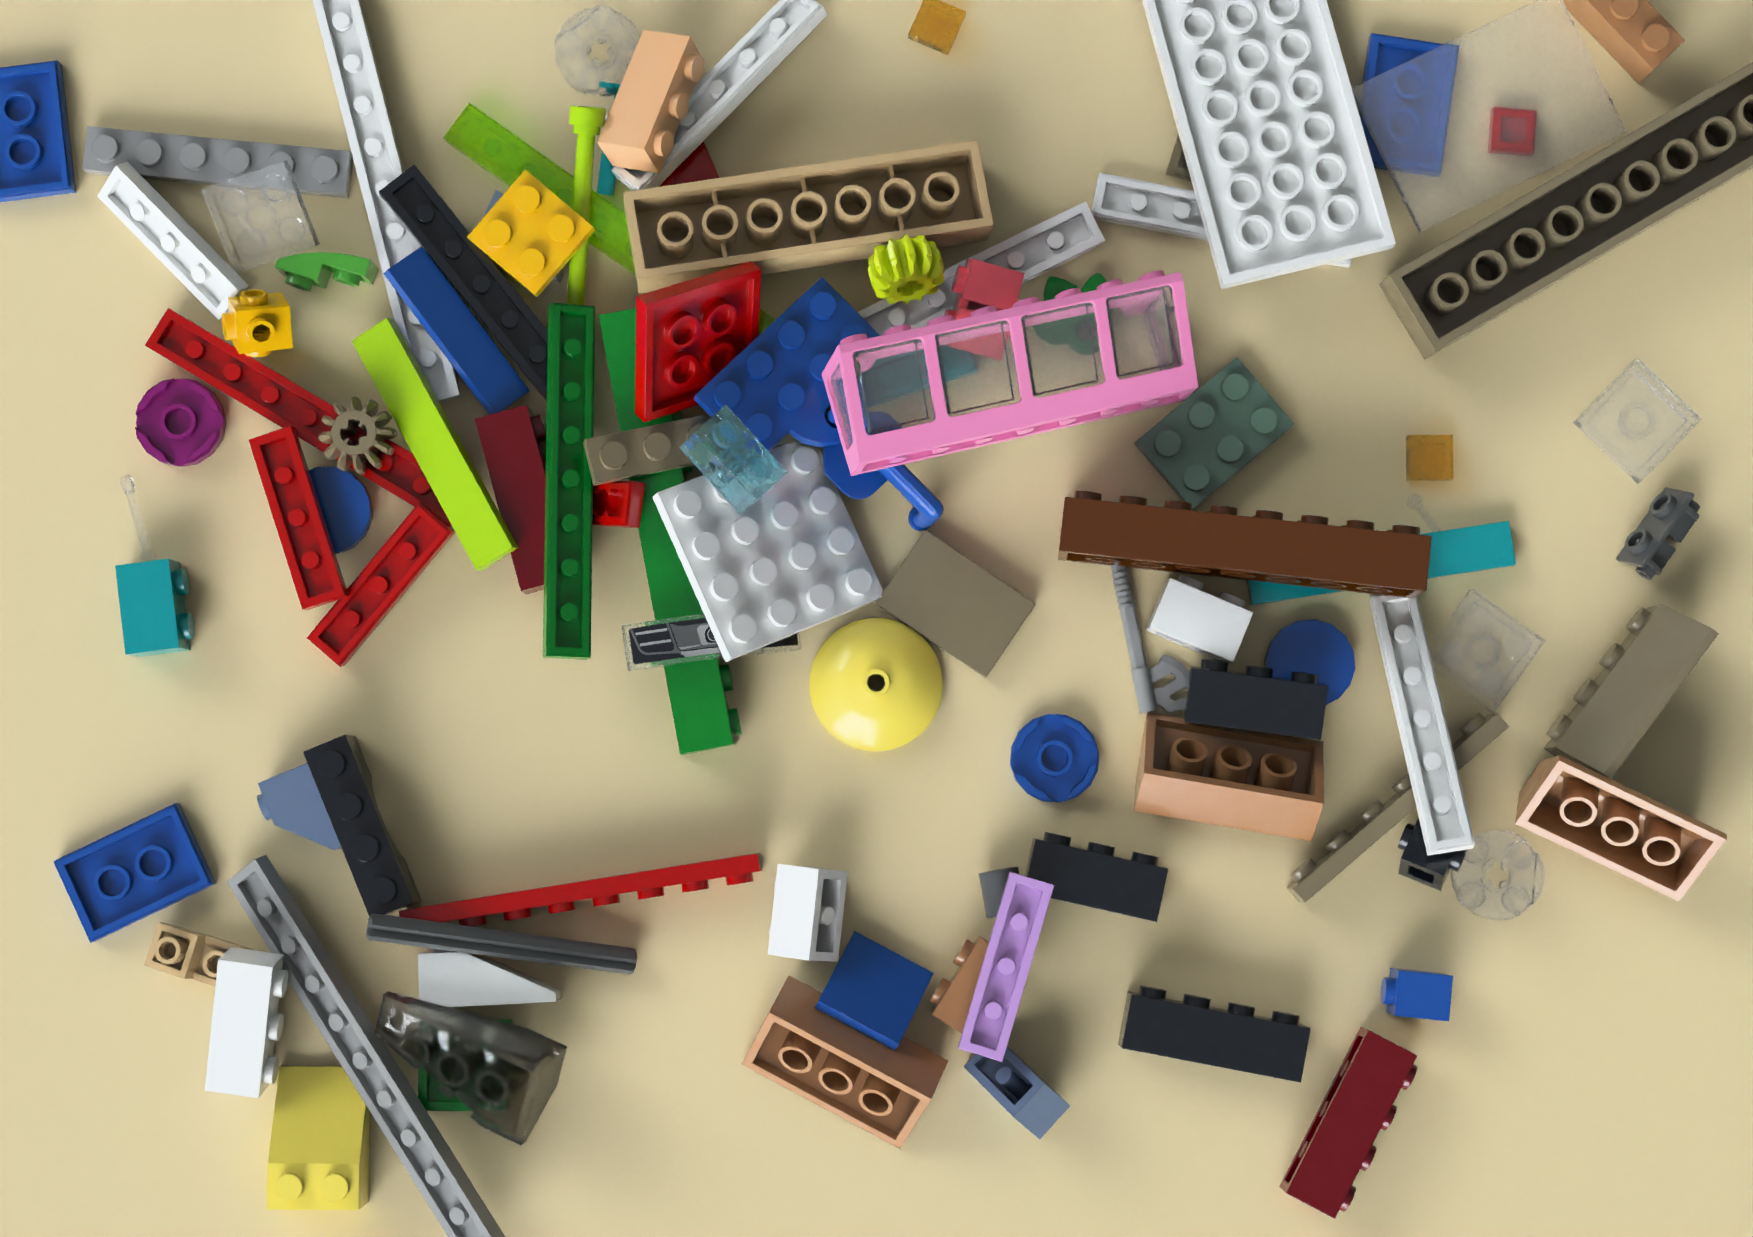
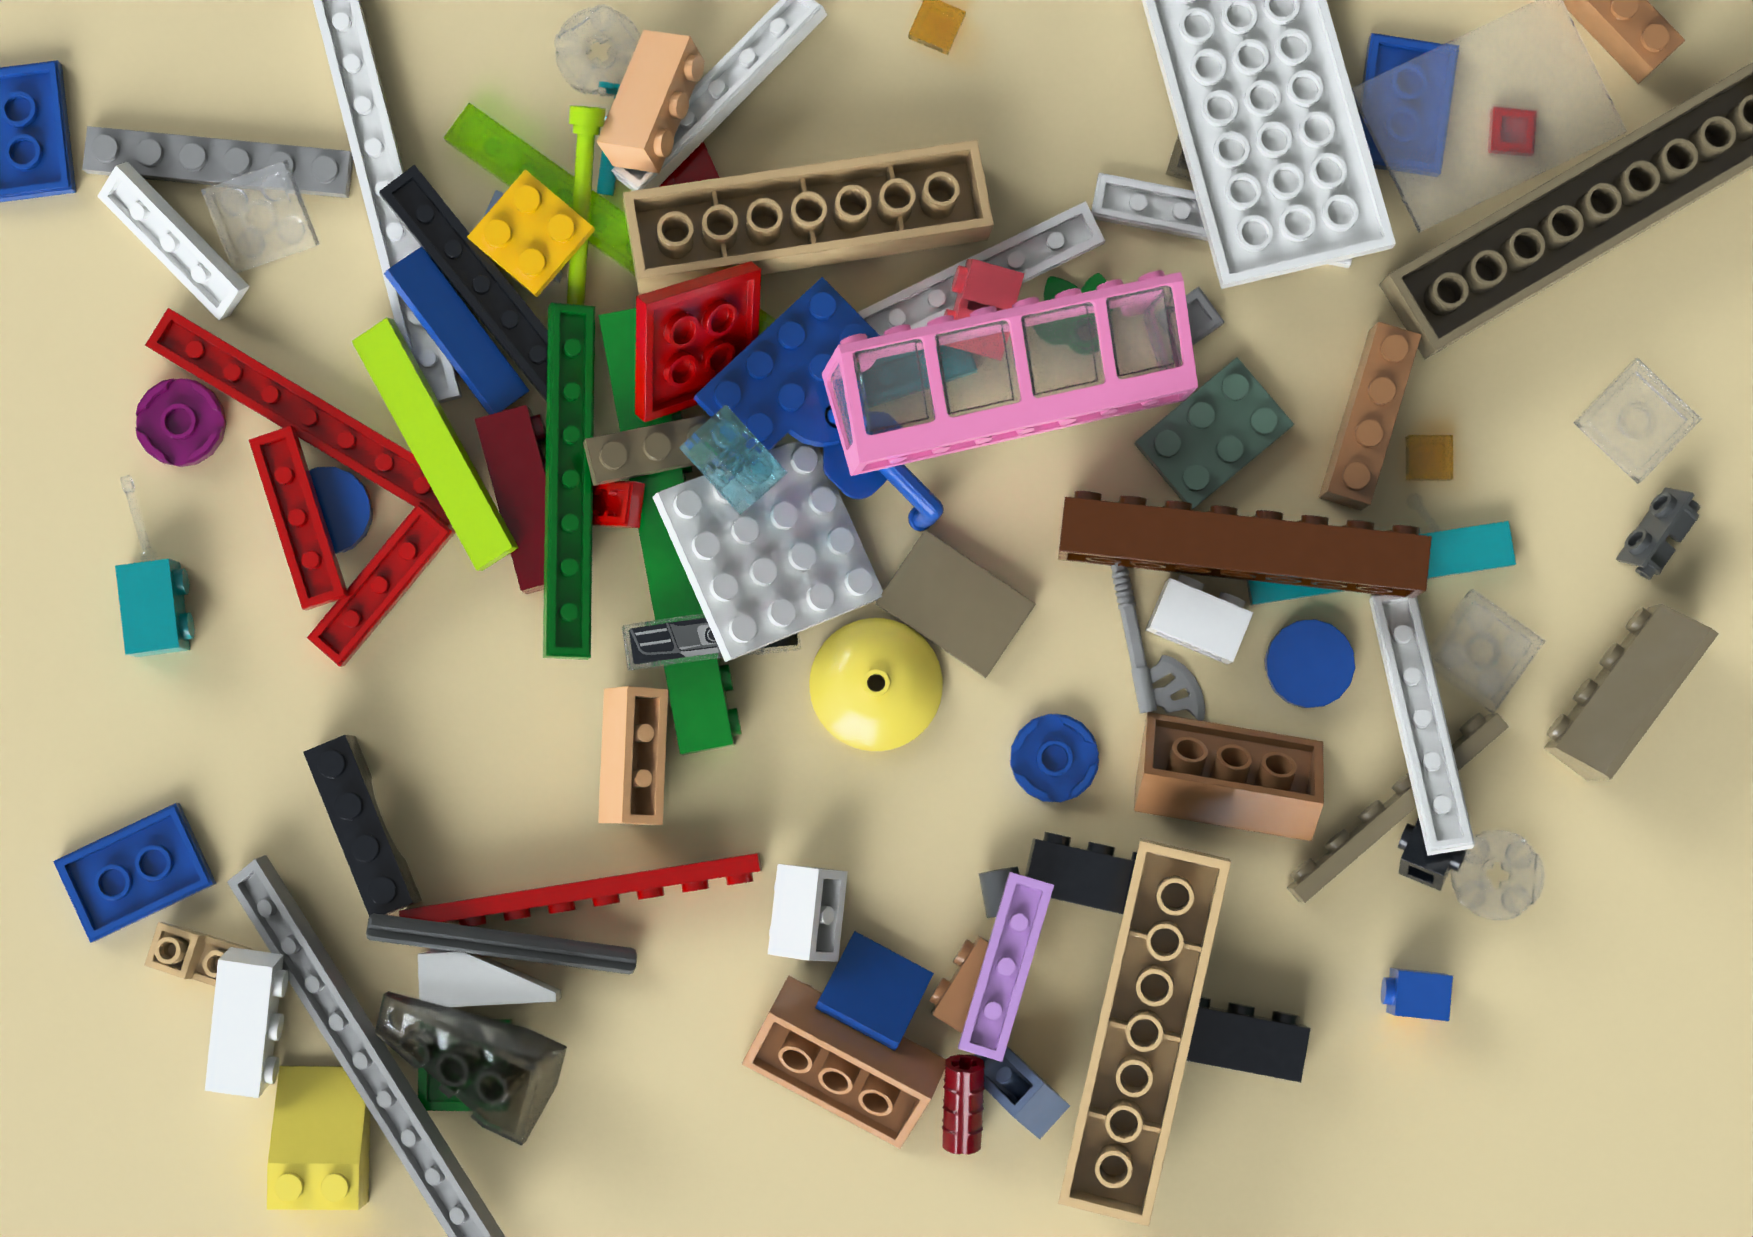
yellow brick [222,289,293,357] -> none
sand blue slope [257,763,342,850] -> none
bright green slope [275,252,379,291] -> none
dark tan gear [318,397,397,474] -> none
neon yellow gear [867,234,945,305] -> none
black brick [1184,659,1328,740] -> none
dark red brick [1279,1027,1417,1219] -> none
medium nougat slope [1515,755,1727,902] -> none
none -> light nougat brick [598,686,668,825]
none -> dark red axle [942,1054,985,1155]
none -> tan brick [1058,838,1231,1226]
none -> light grey tile [1162,287,1224,345]
none -> medium nougat brick [1319,322,1421,511]

